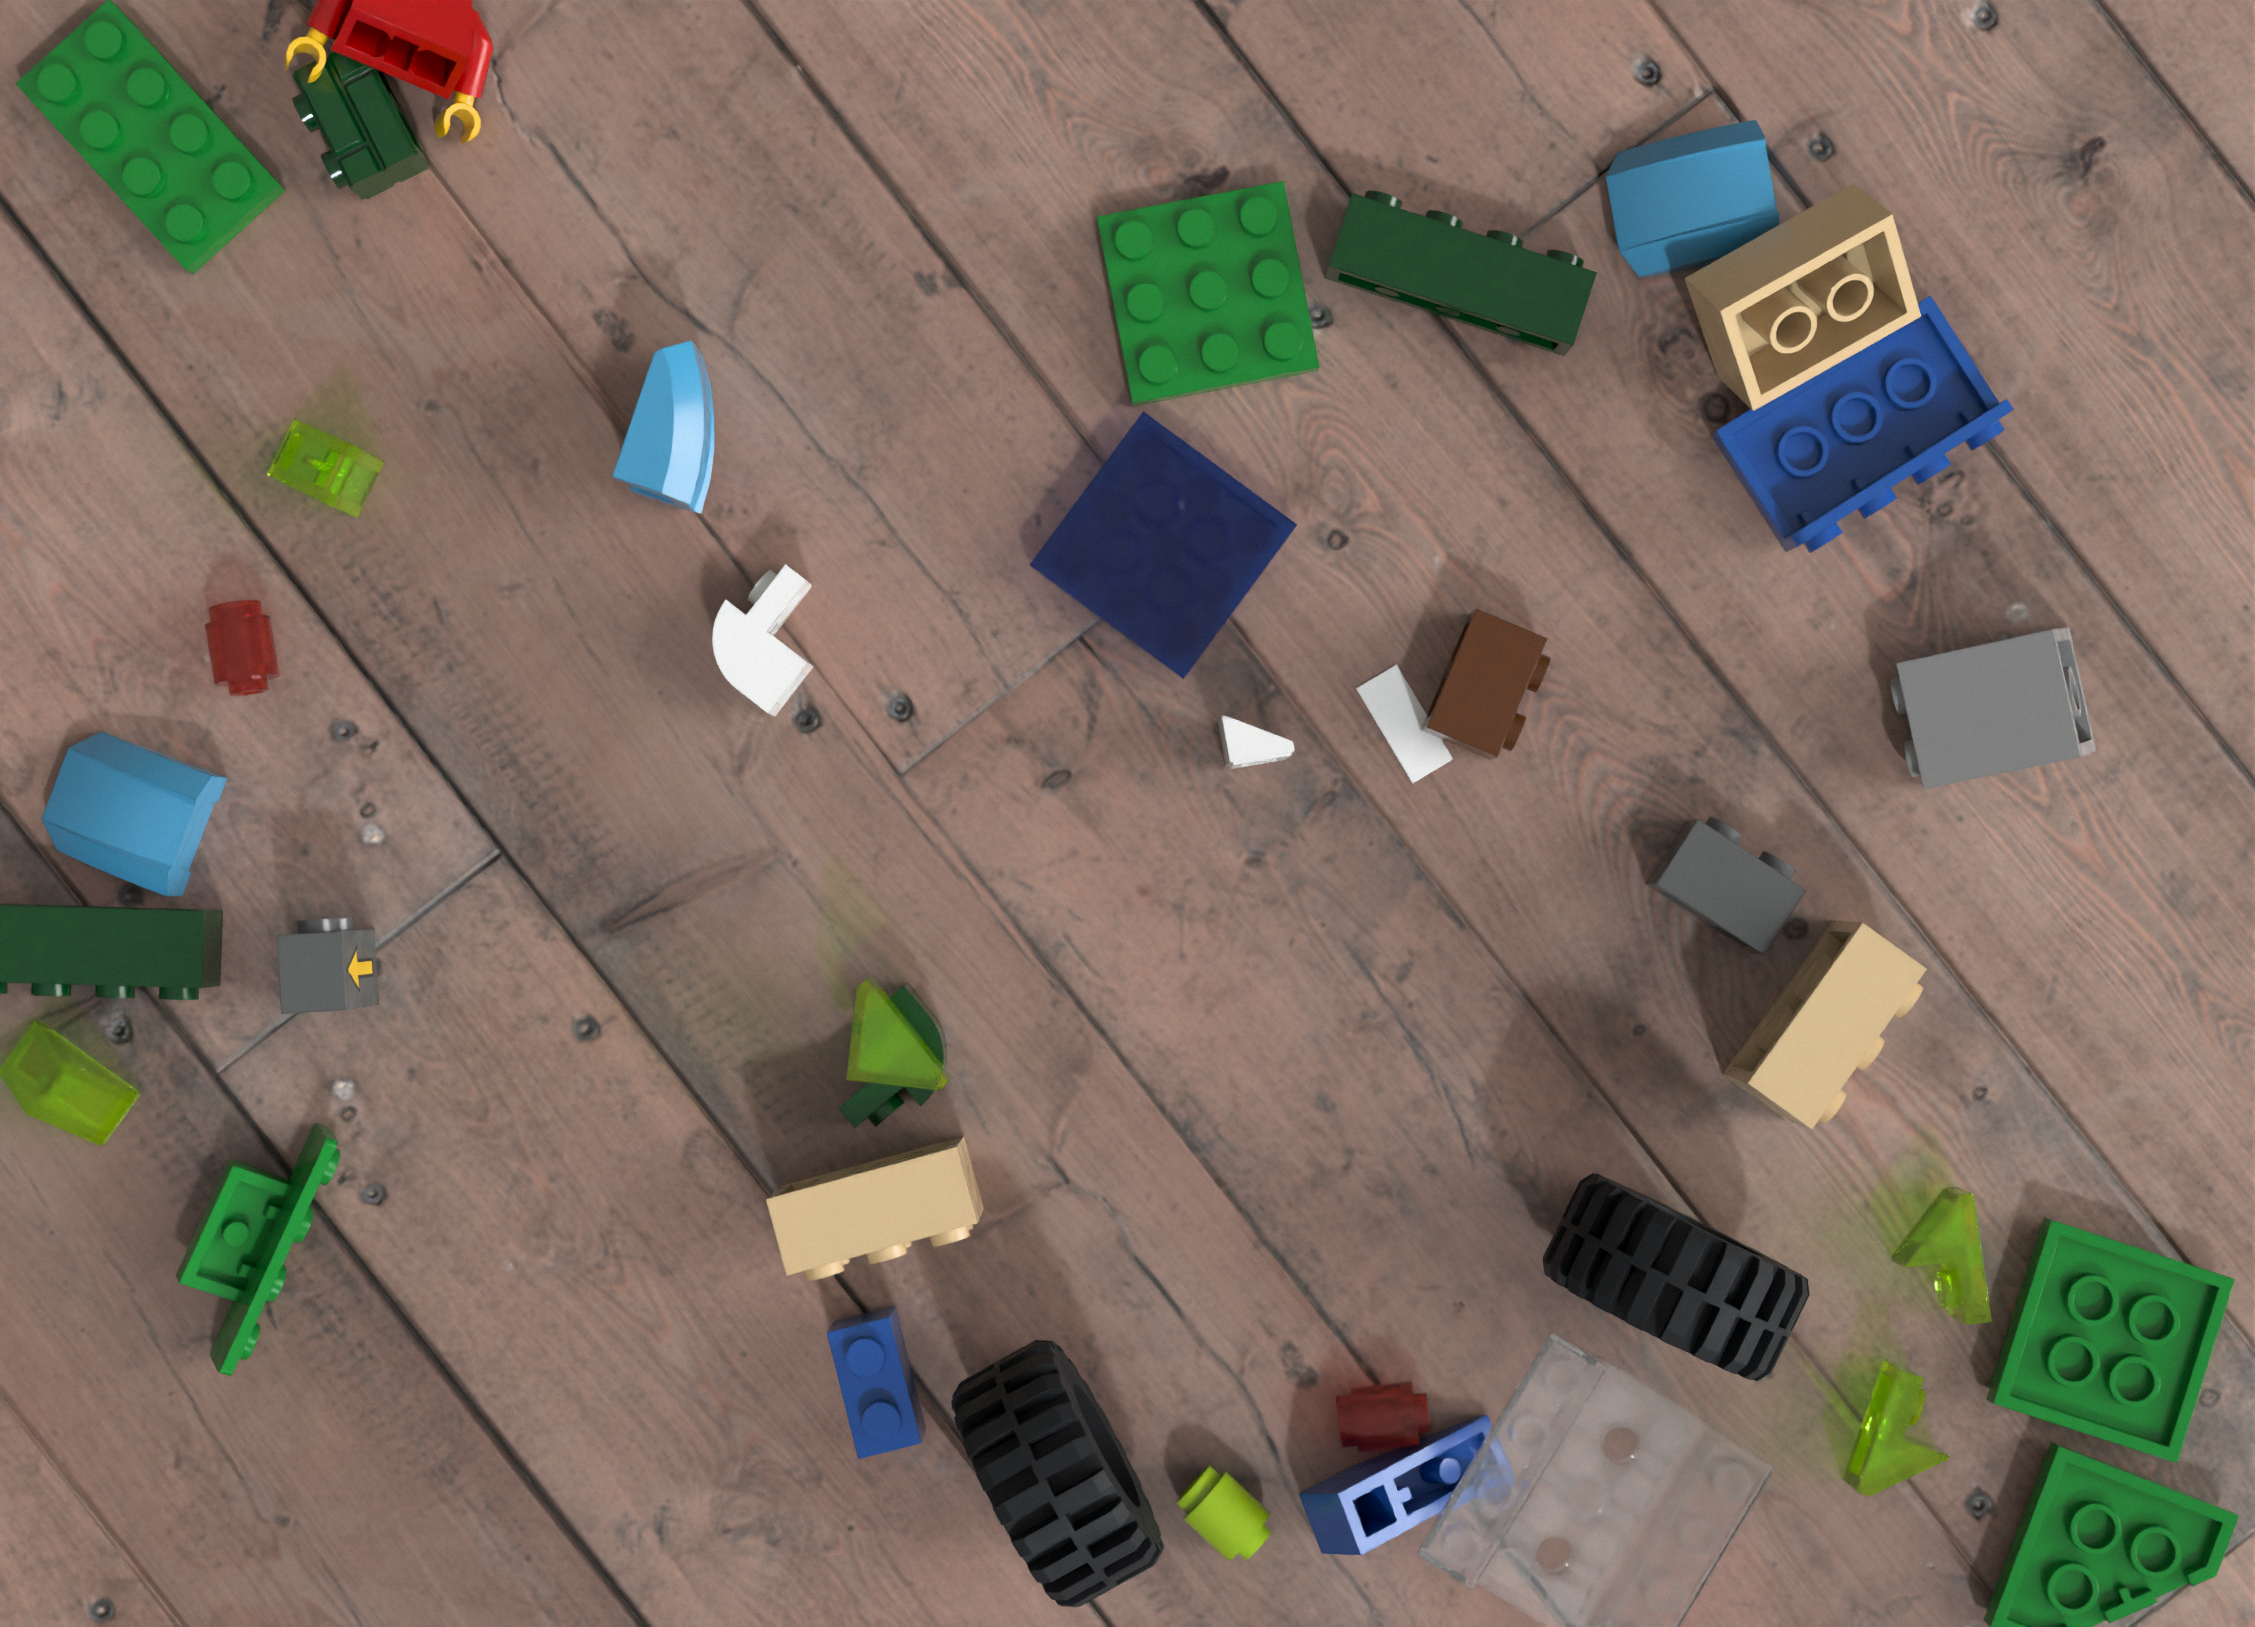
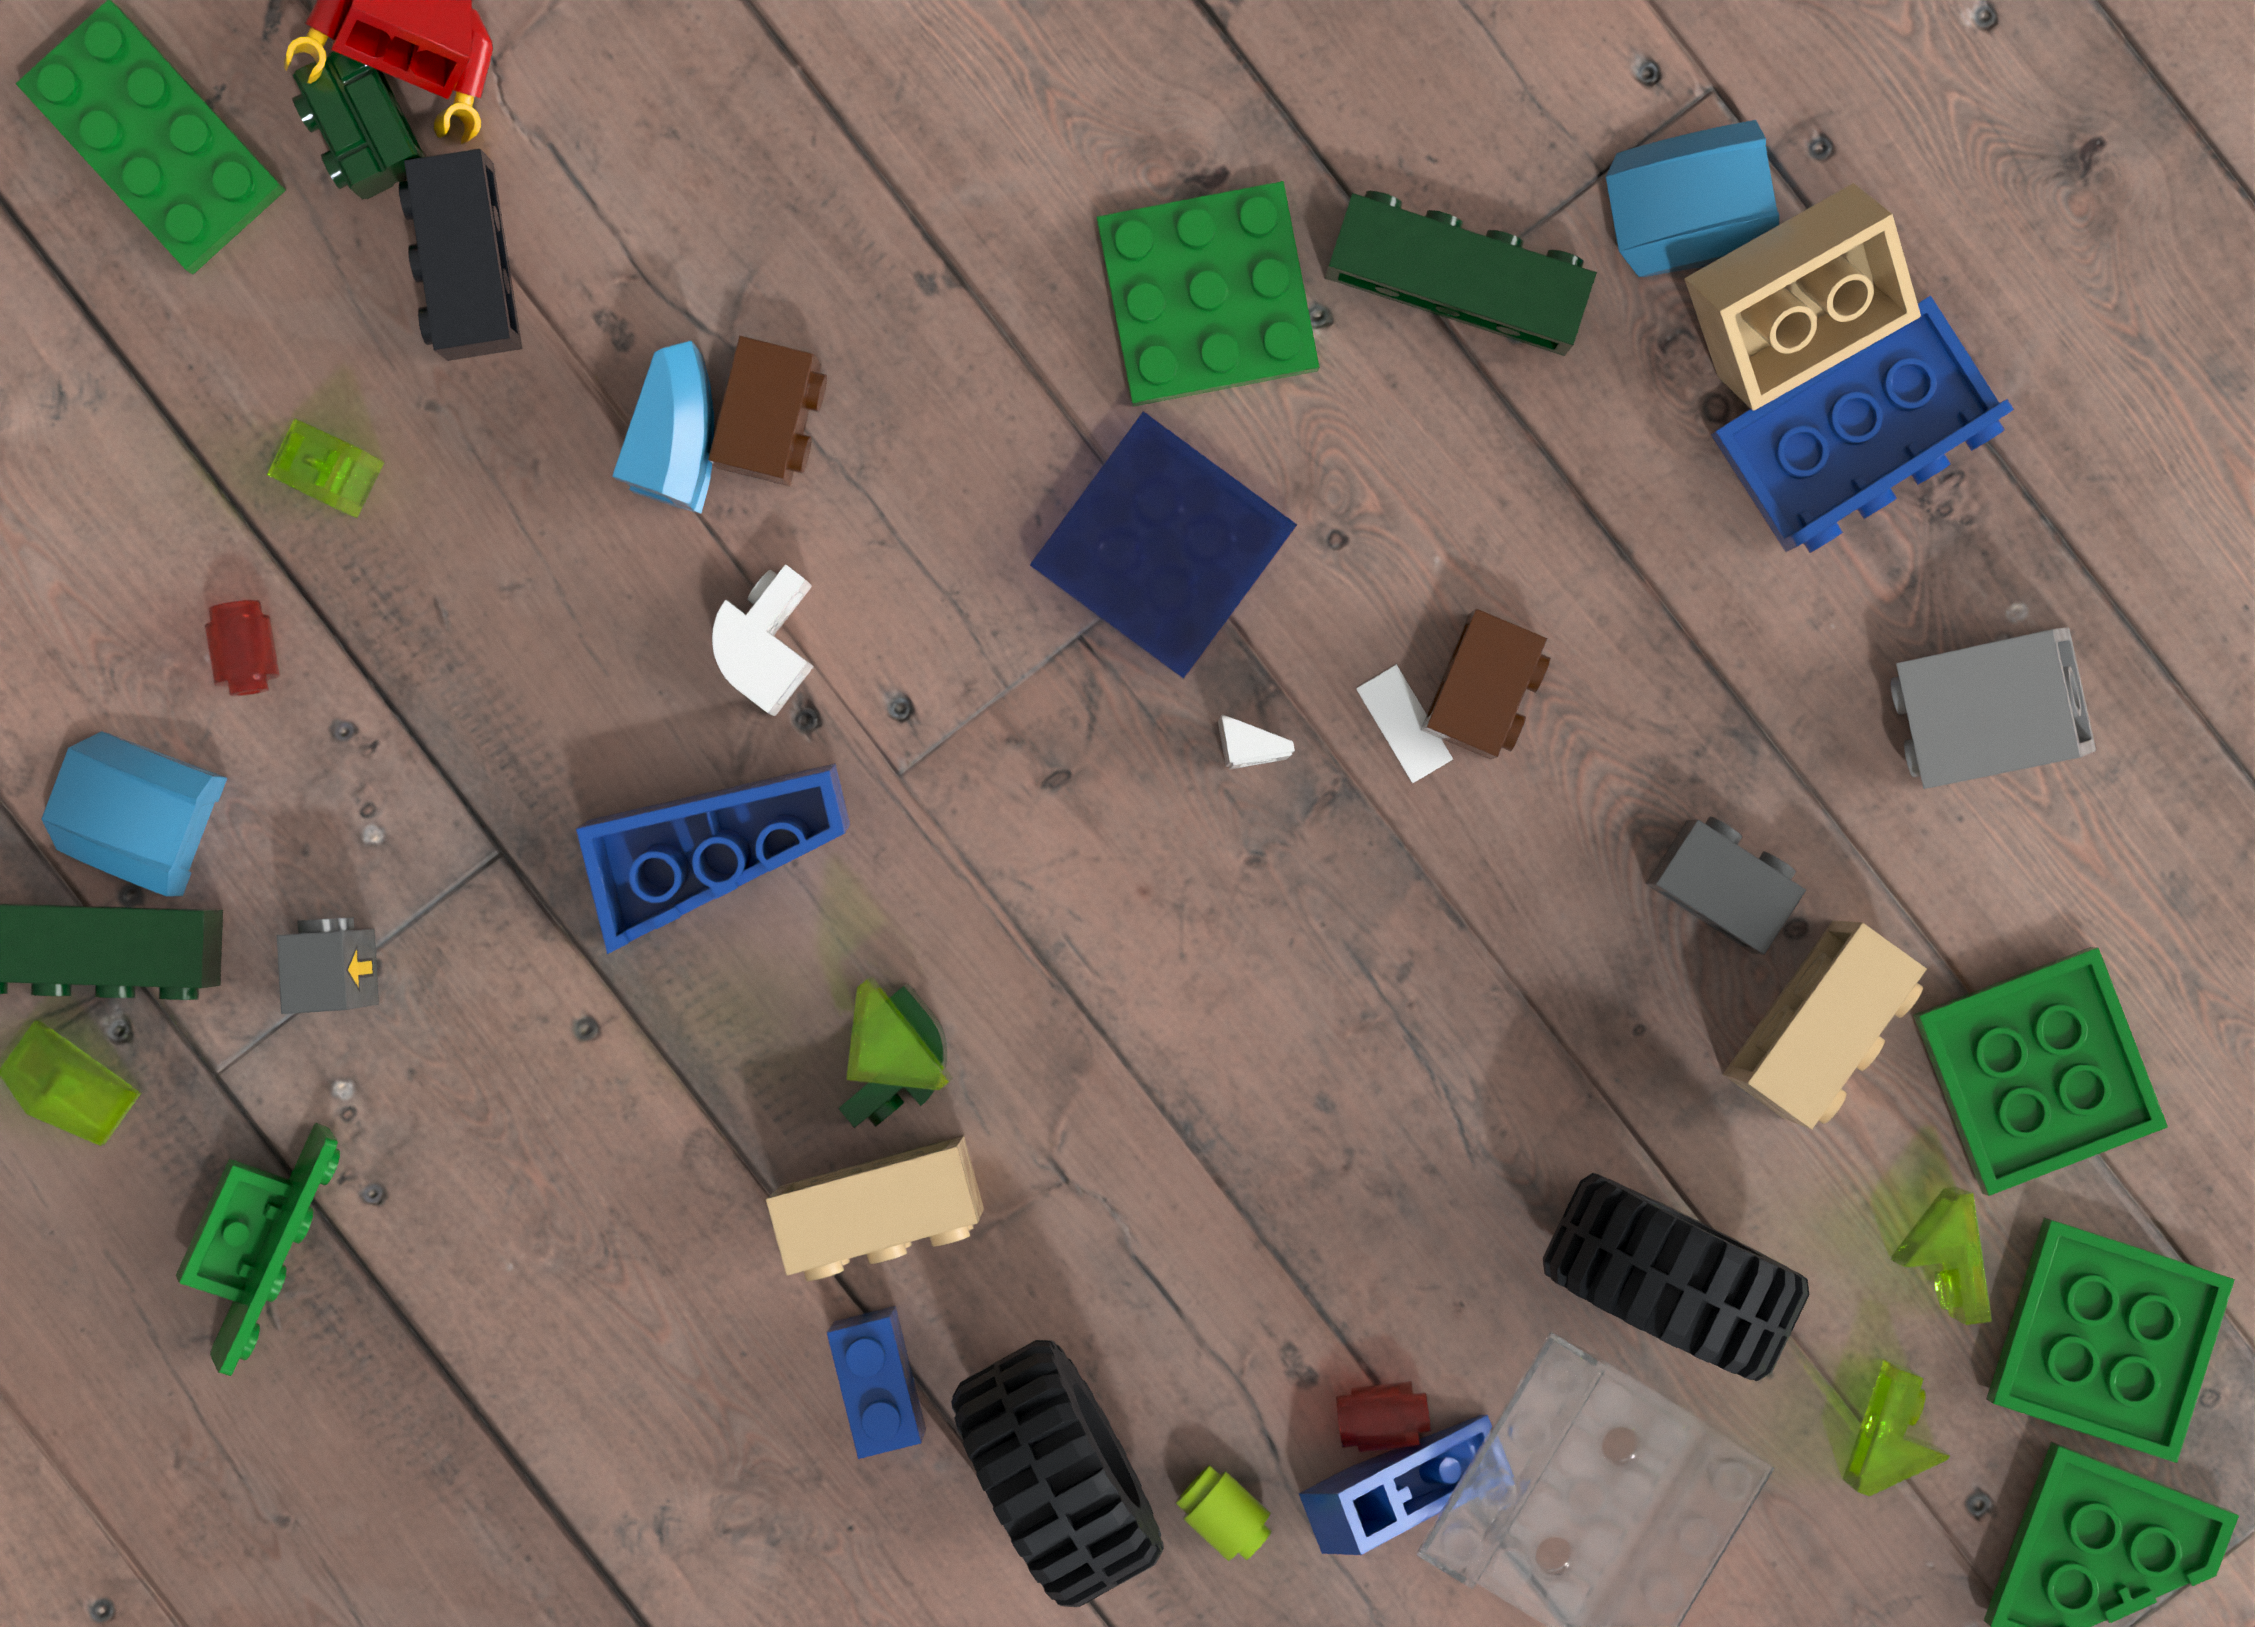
none -> black brick [399,149,522,361]
none -> blue wedge [576,763,850,954]
none -> reddish brown brick [708,335,827,487]
none -> green plate [1913,947,2168,1196]

